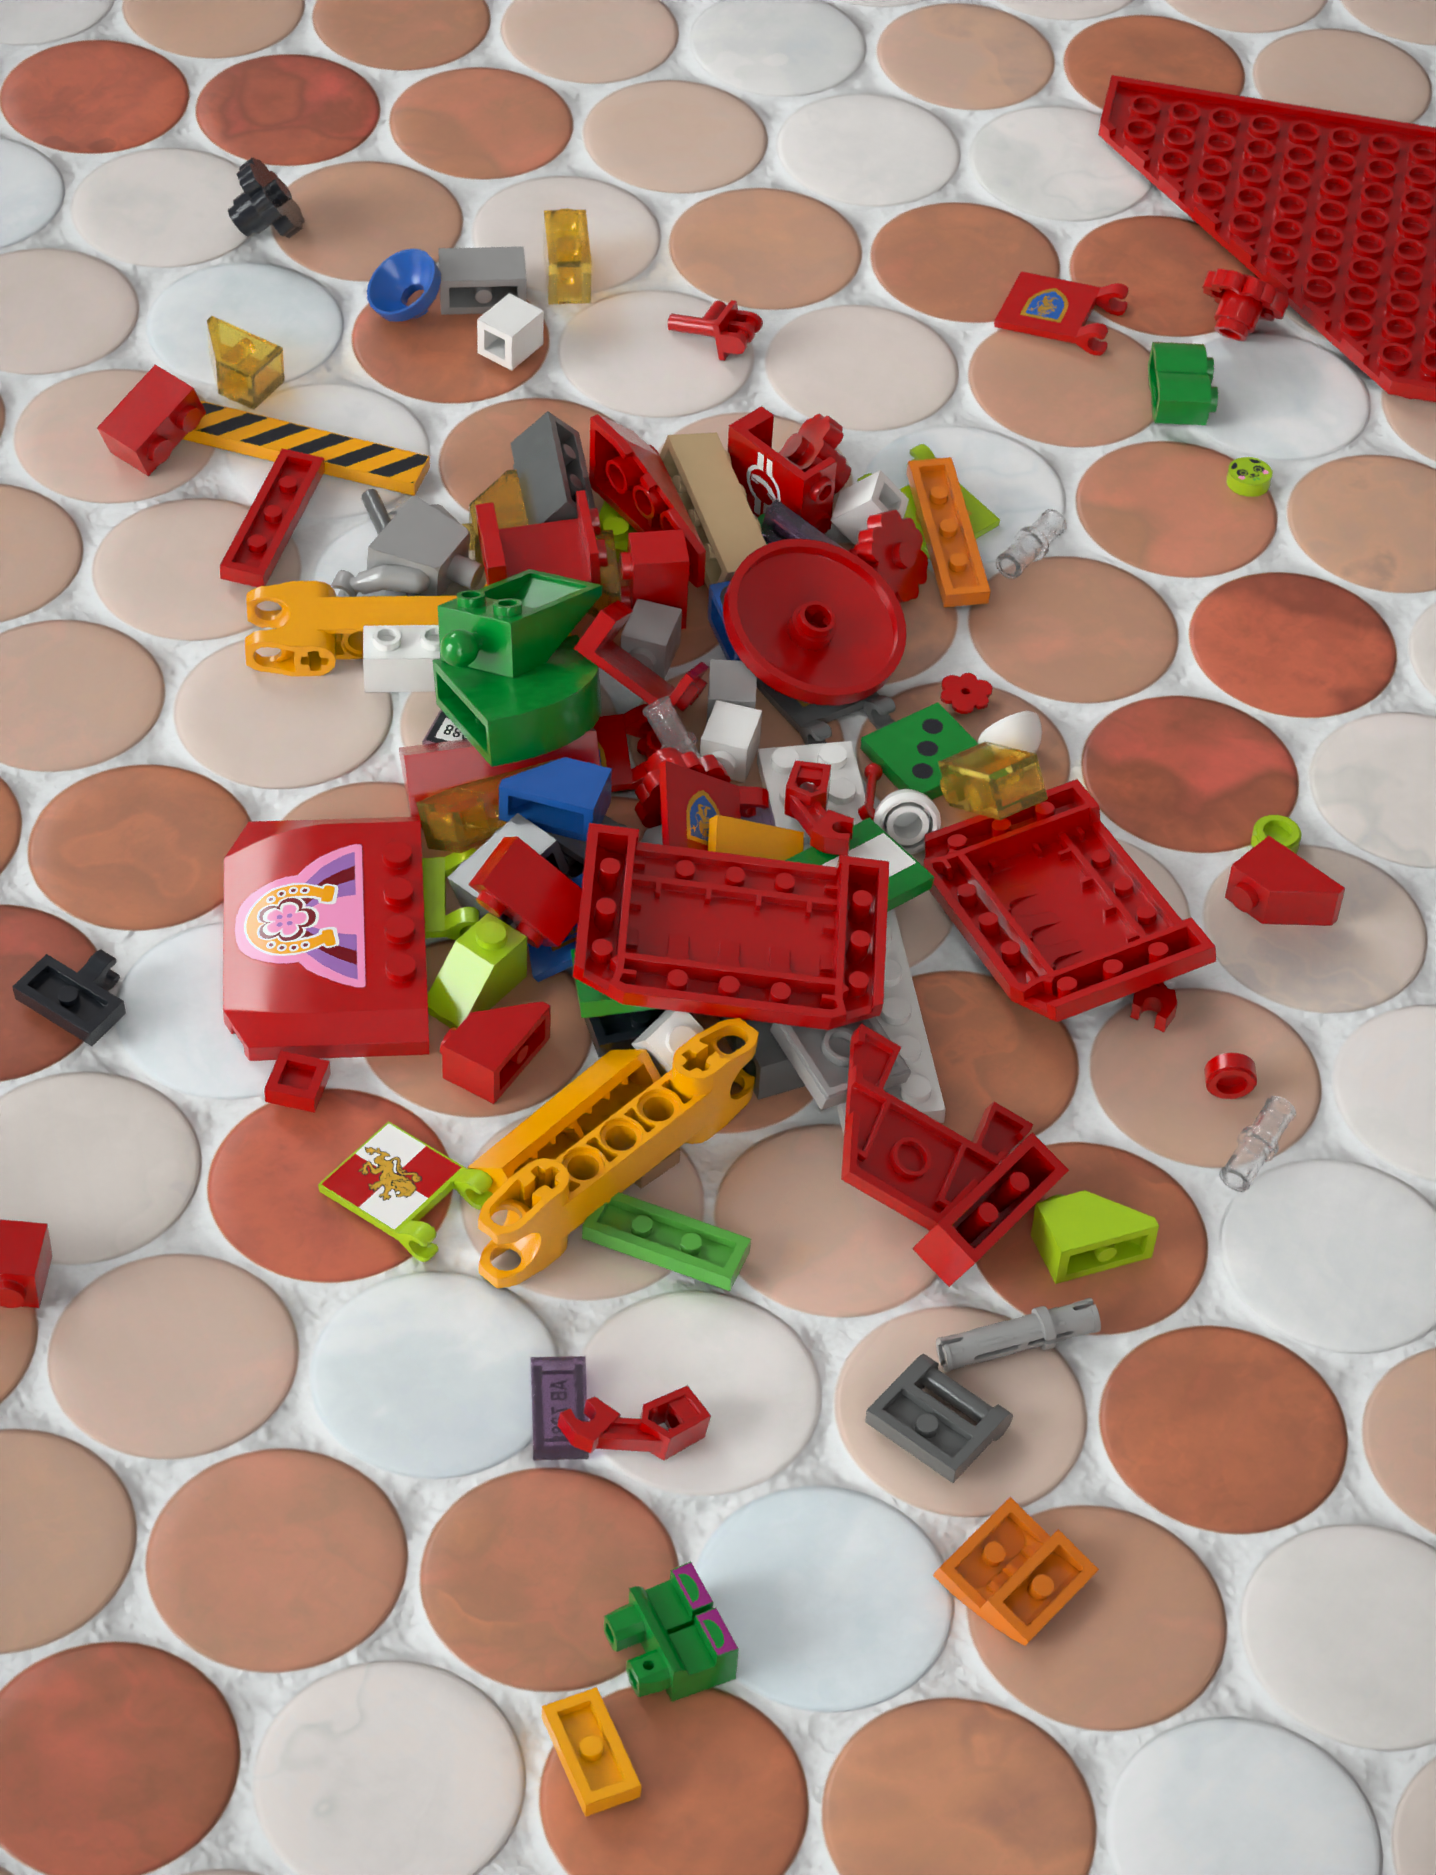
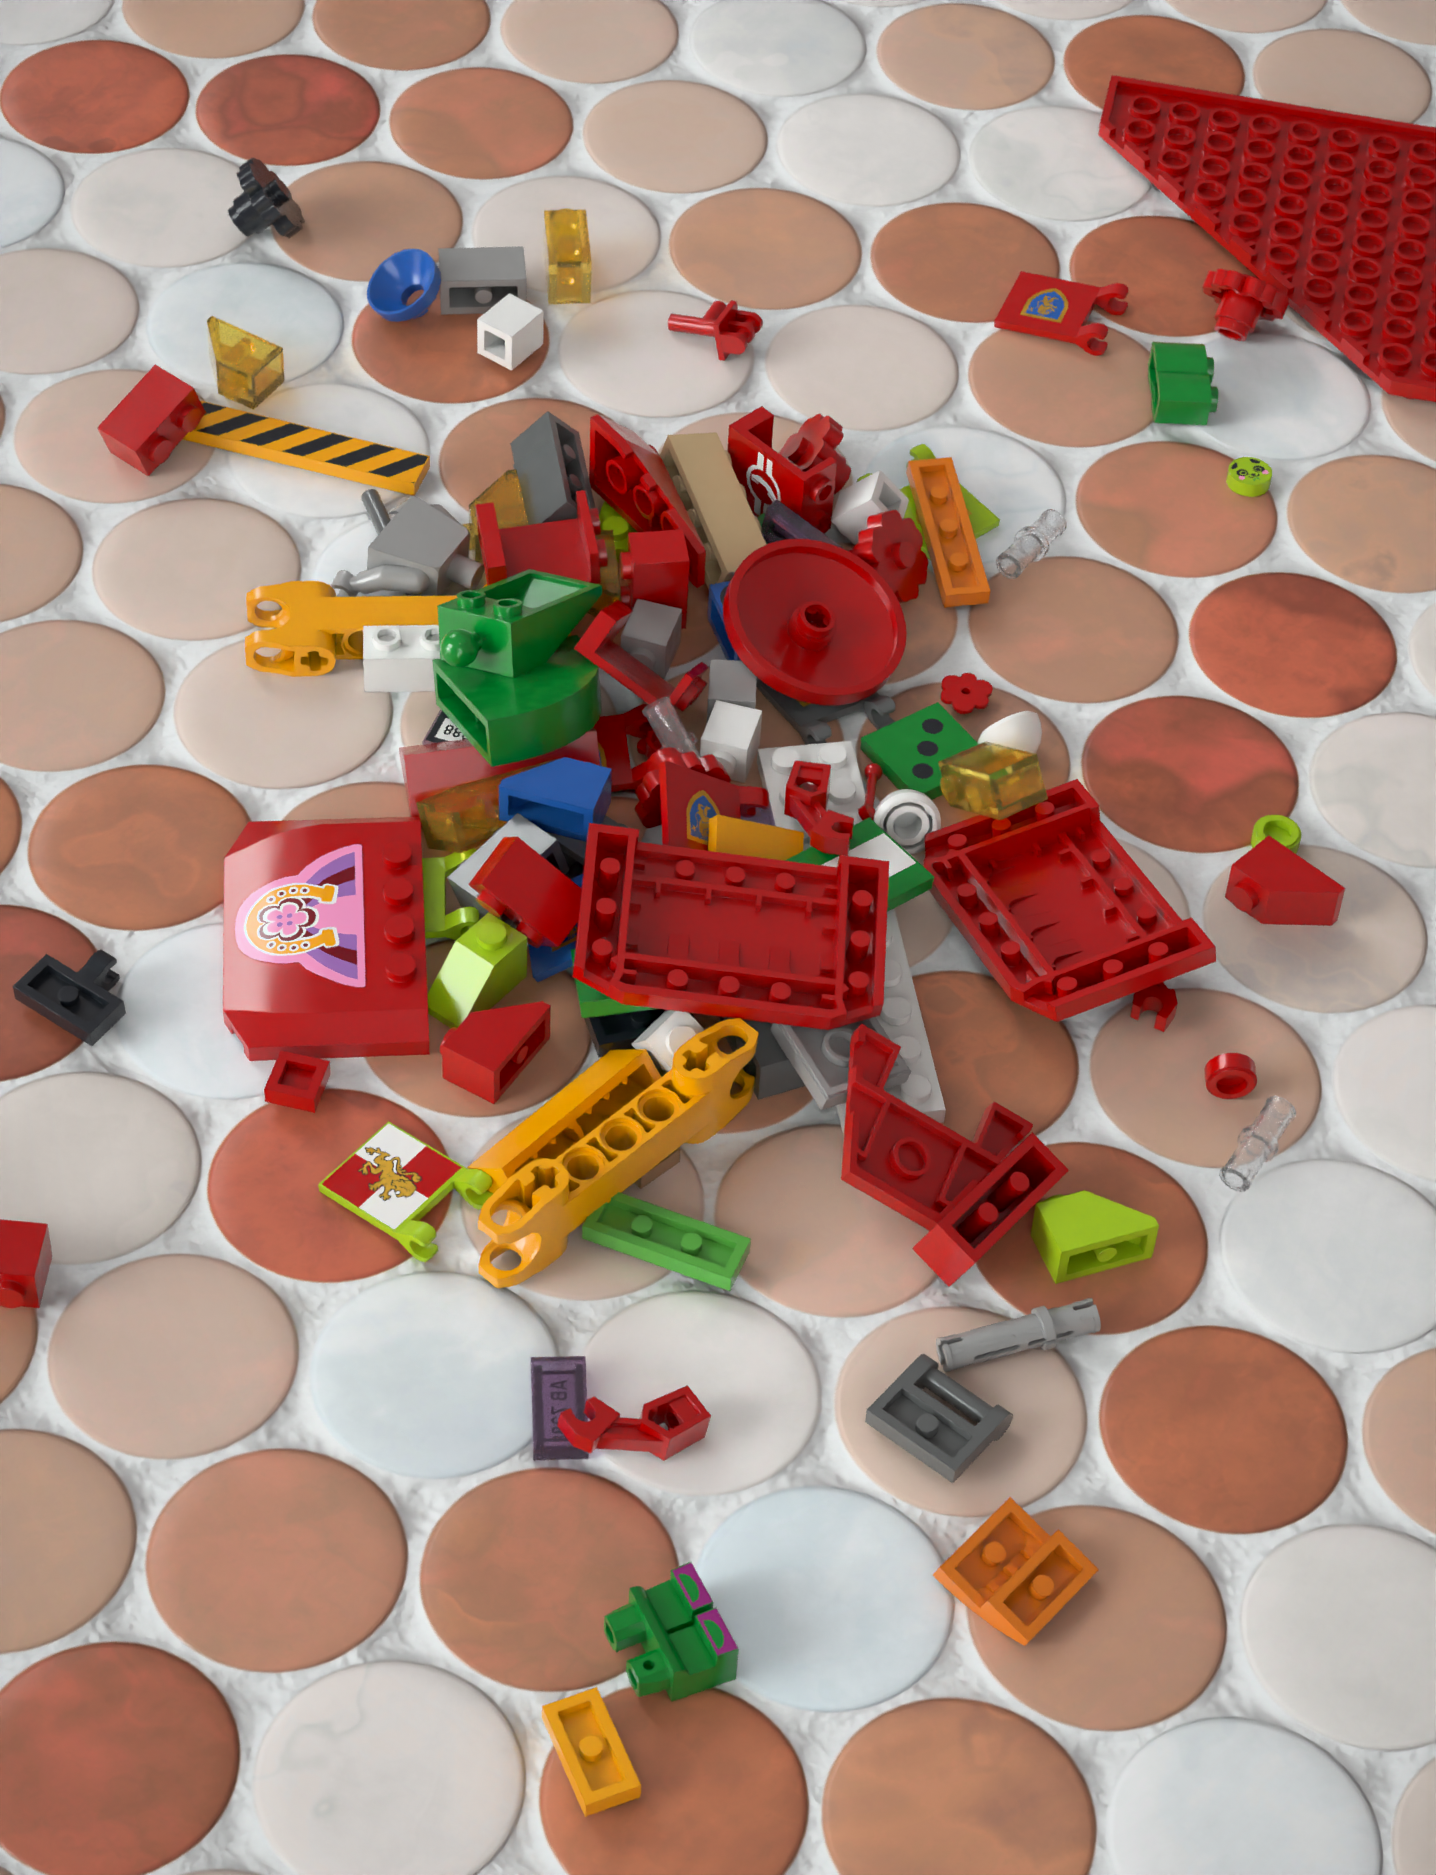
red plate [220,448,325,587] -> none

